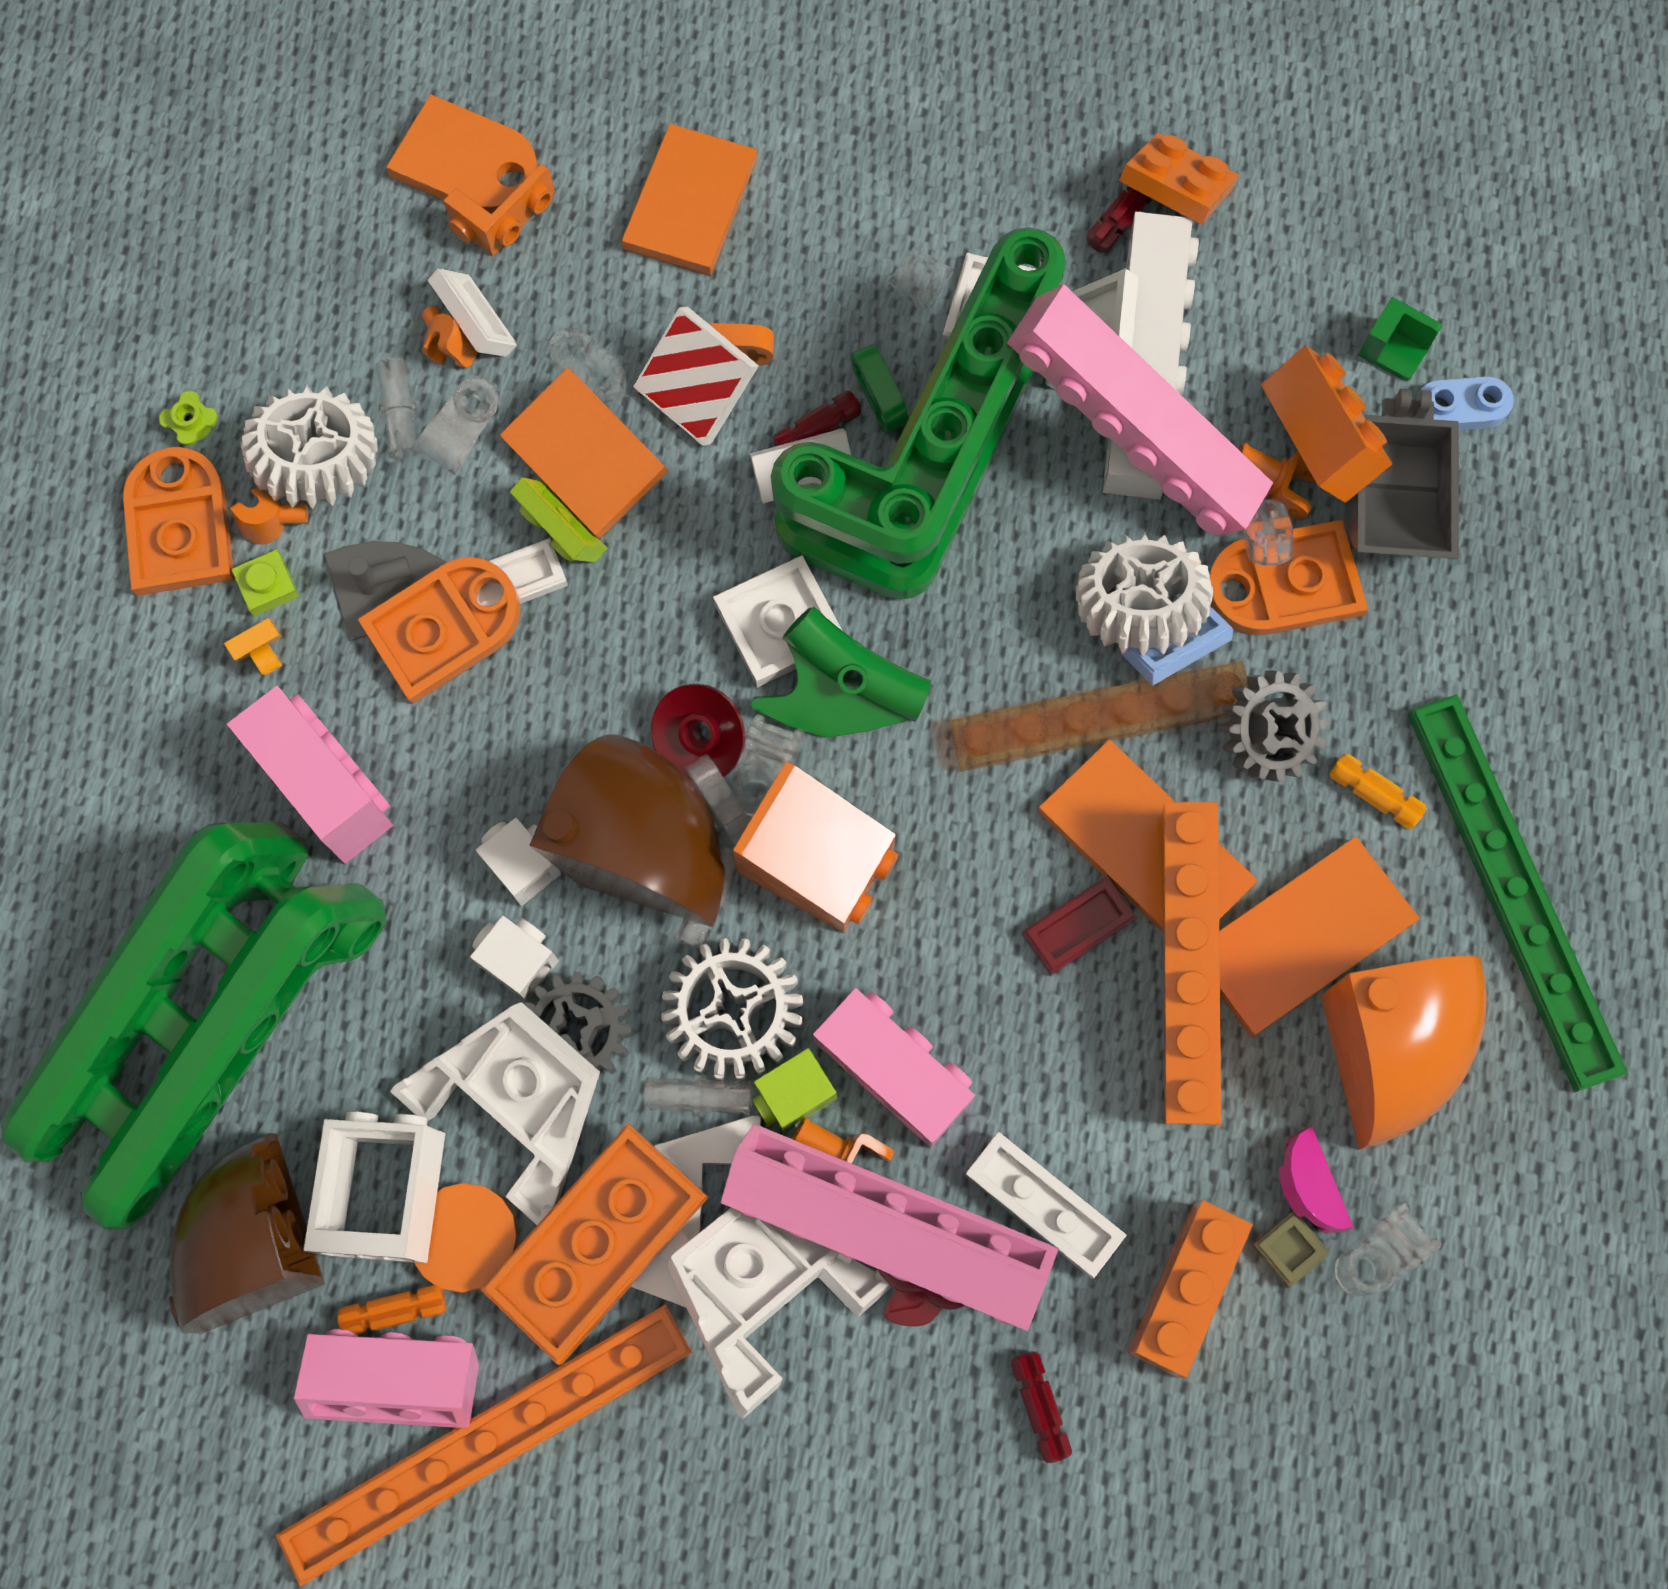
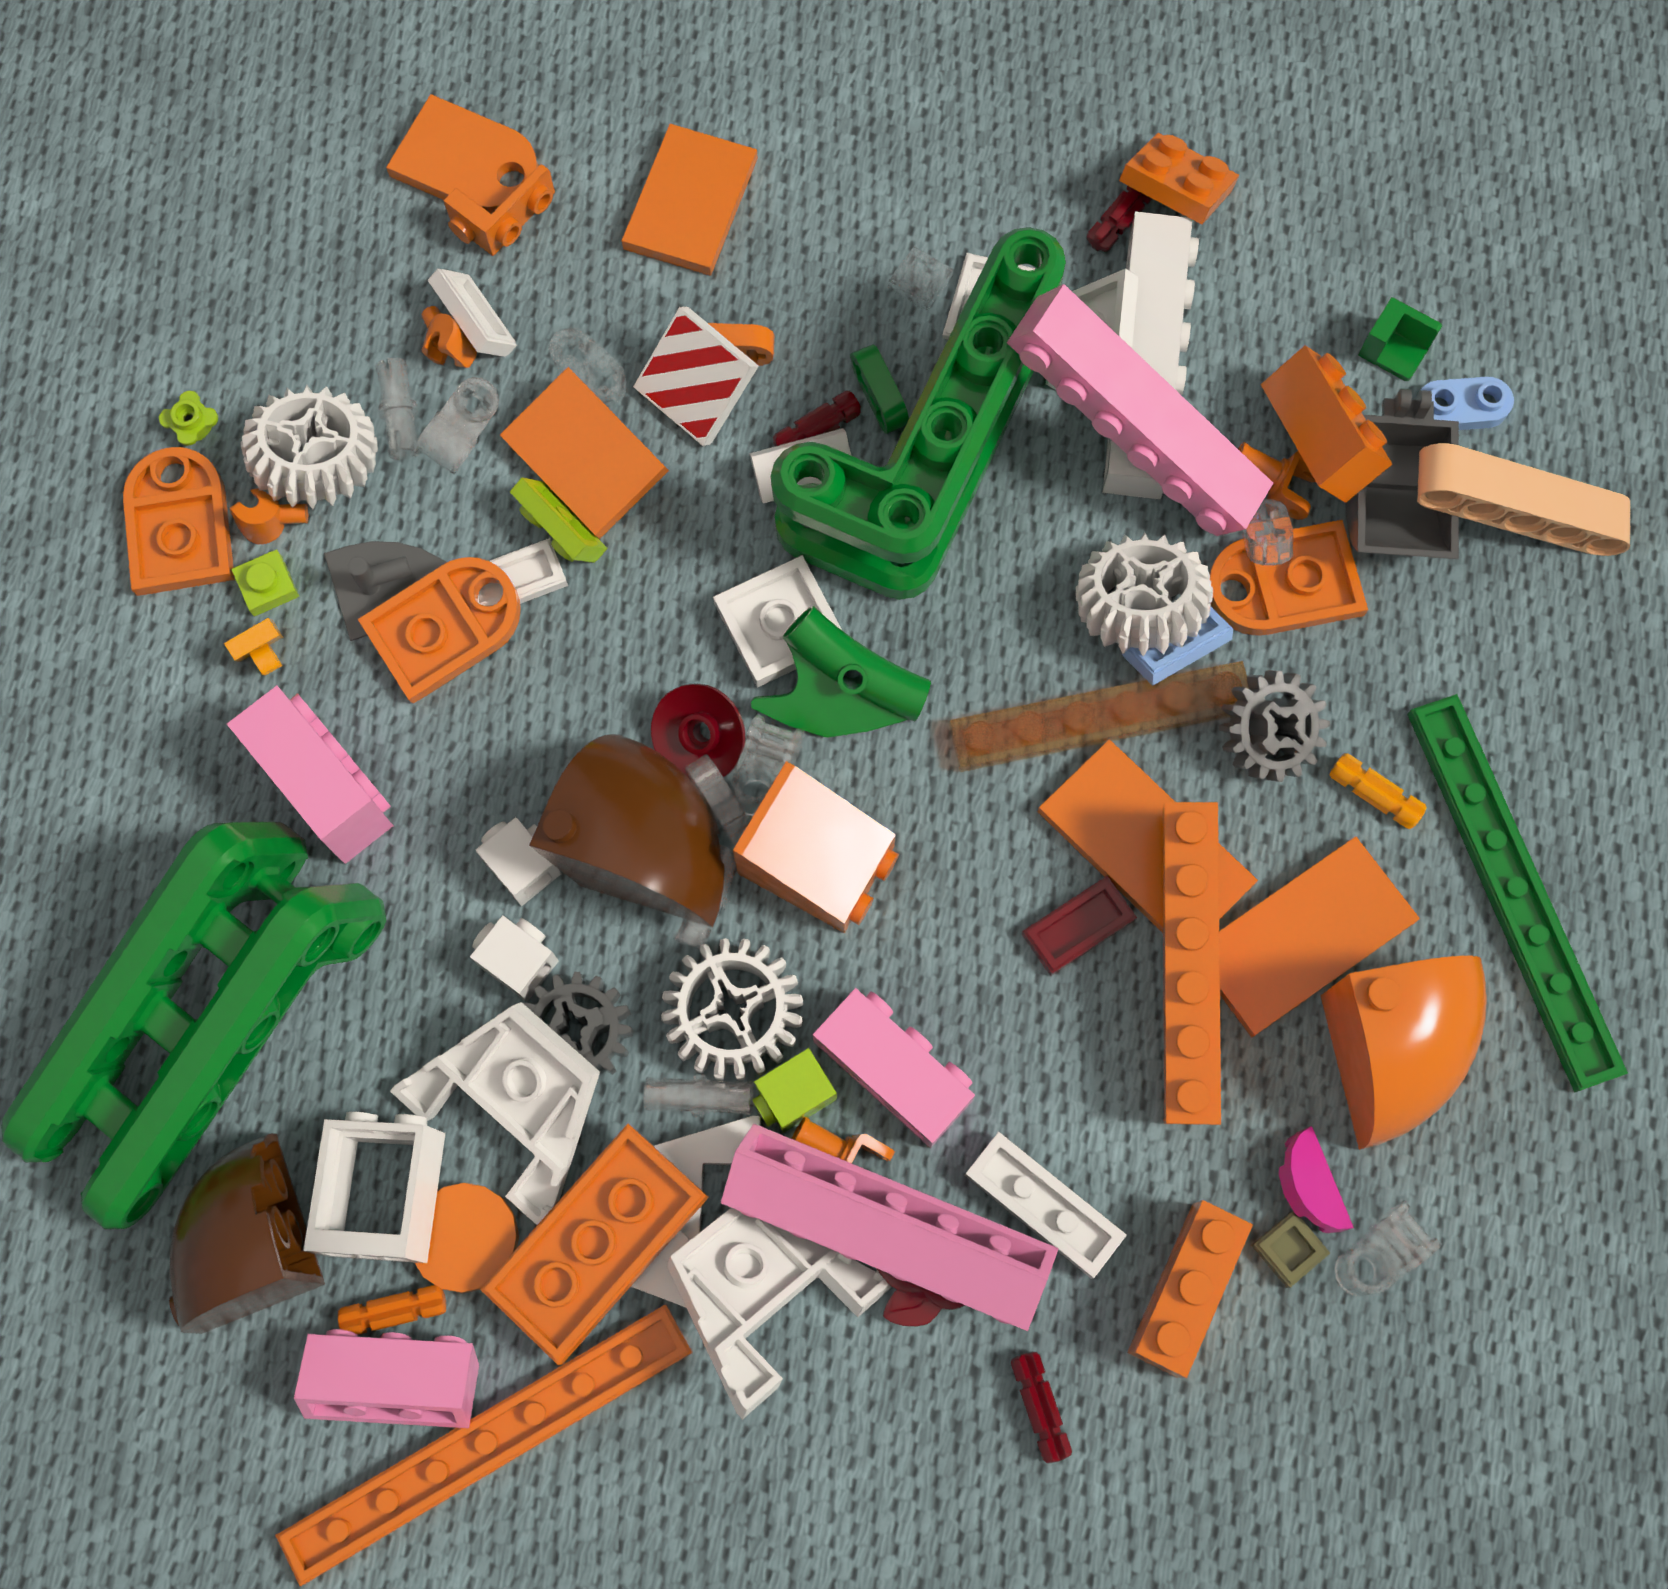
none -> light nougat beam [1417,443,1630,556]

